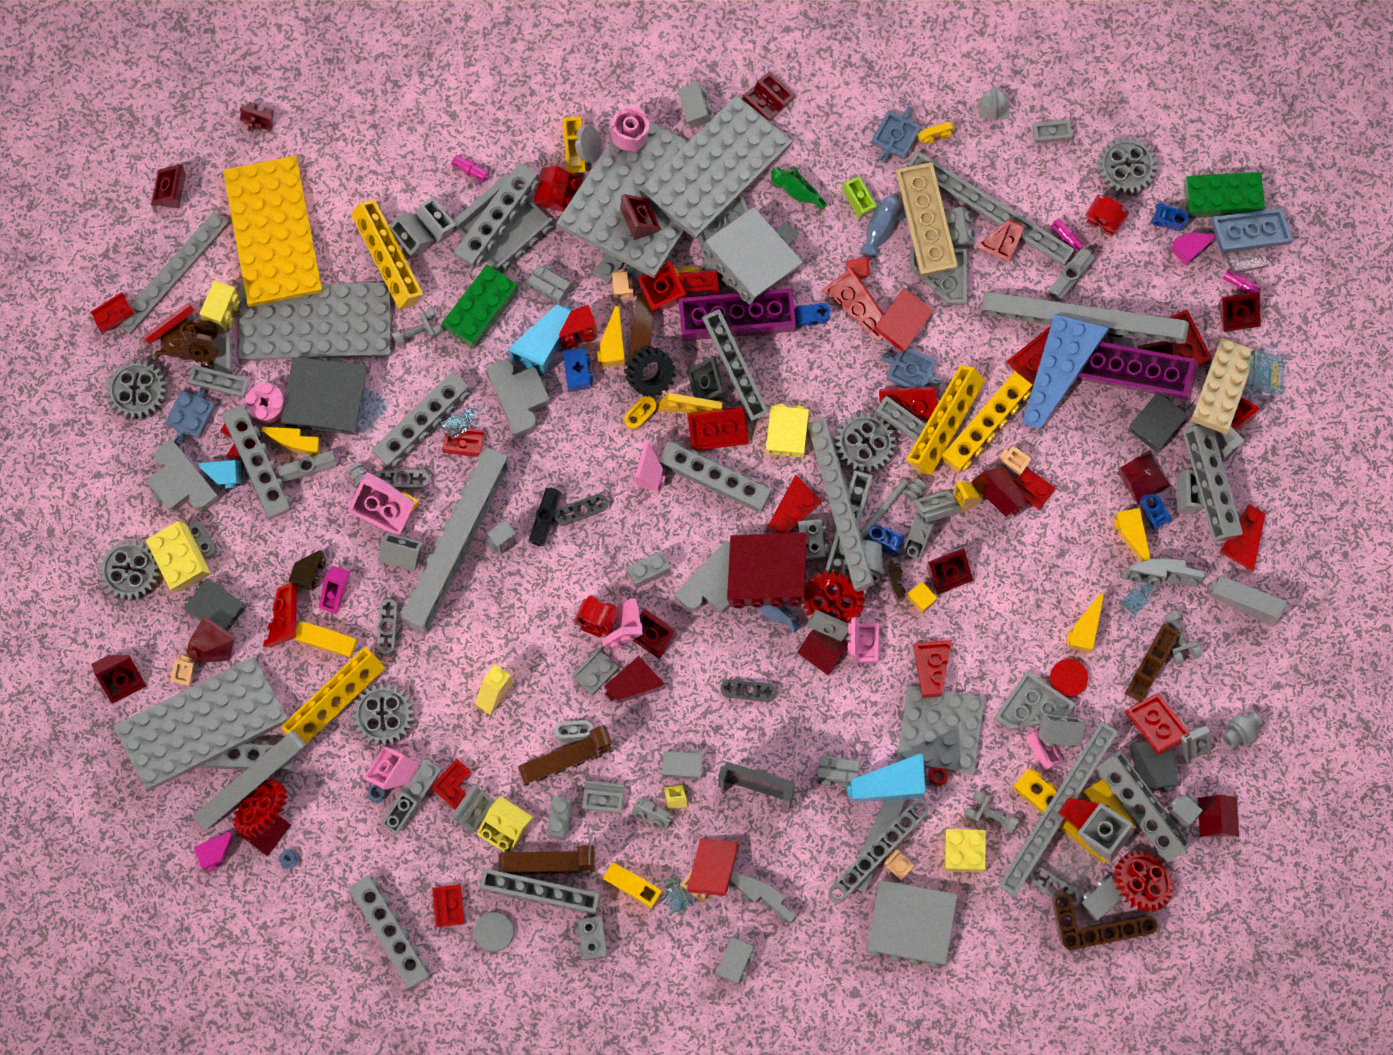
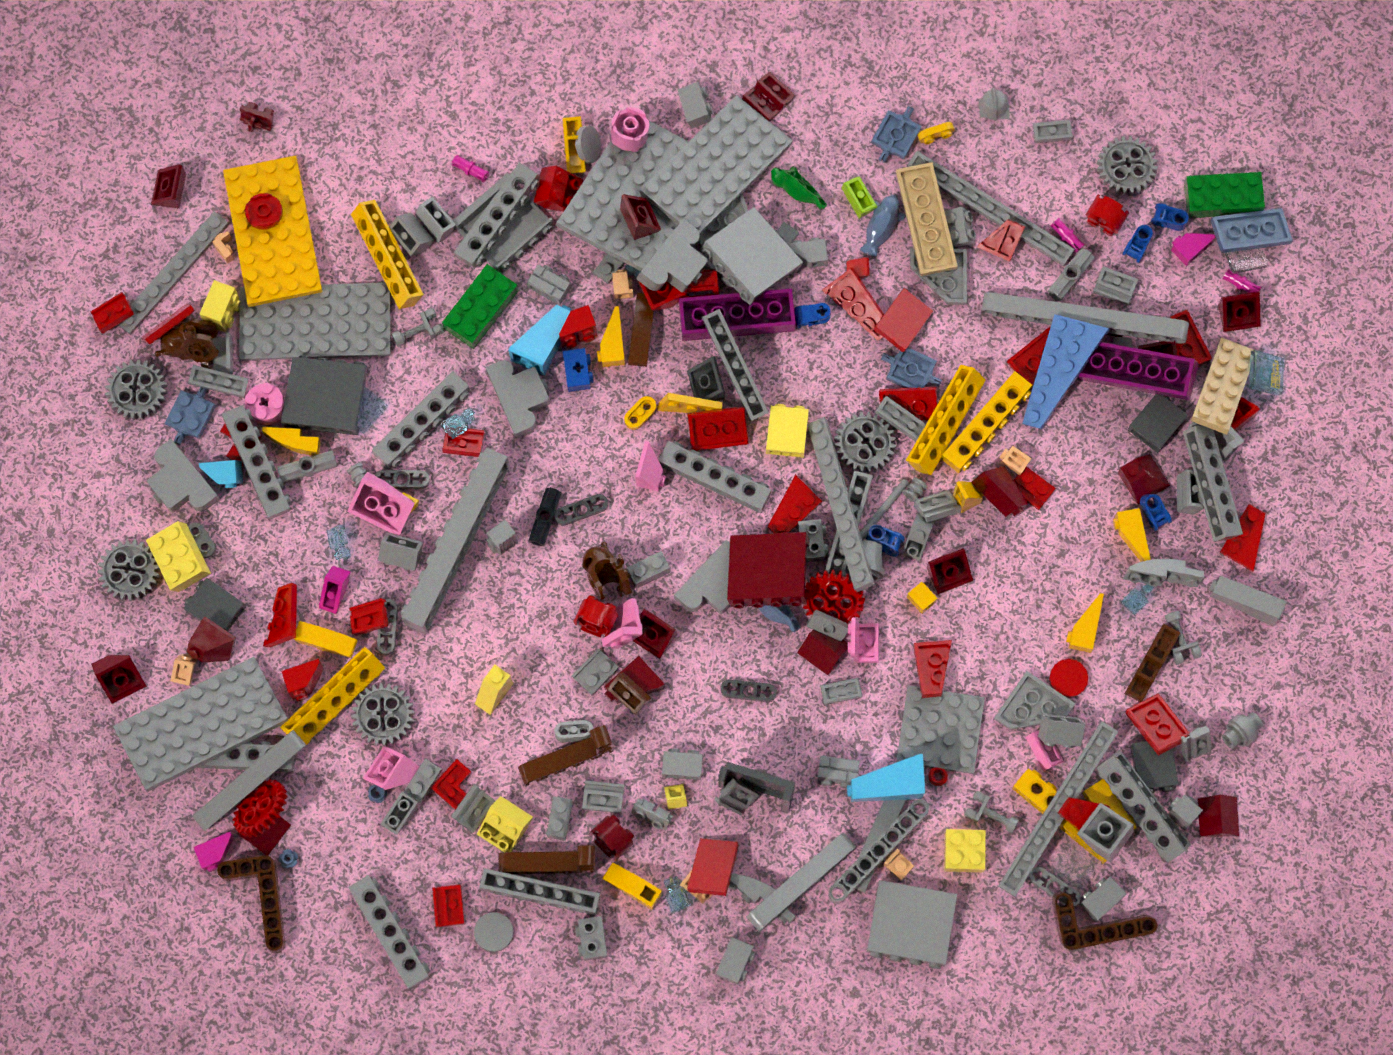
dark brown slope [288,550,326,591] -> none
black tyre [624,346,676,397] -> none
dark brown slope [888,560,906,603] -> none
red gear [1113,850,1175,913] -> none
none -> light nougat bracket [212,231,234,264]
none -> reddish brown beam [217,855,285,953]
none -> red tile [245,193,283,230]
none -> red slope [281,659,324,701]
none -> clear light blue plate [326,525,351,560]
none -> red plate [349,598,388,636]
none -> reddish brown helmet [582,542,632,600]
none -> dark red brick [589,815,634,861]
none -> reddish brown slope [607,673,651,715]
none -> light grey brick [636,219,708,292]
none -> light grey plate [714,778,759,815]
none -> light grey beam [746,833,856,932]
none -> light grey slope [787,238,828,268]
none -> light grey plate [820,678,862,705]
none -> light grey plate [1093,266,1138,306]
none -> blue piece [1122,225,1153,263]

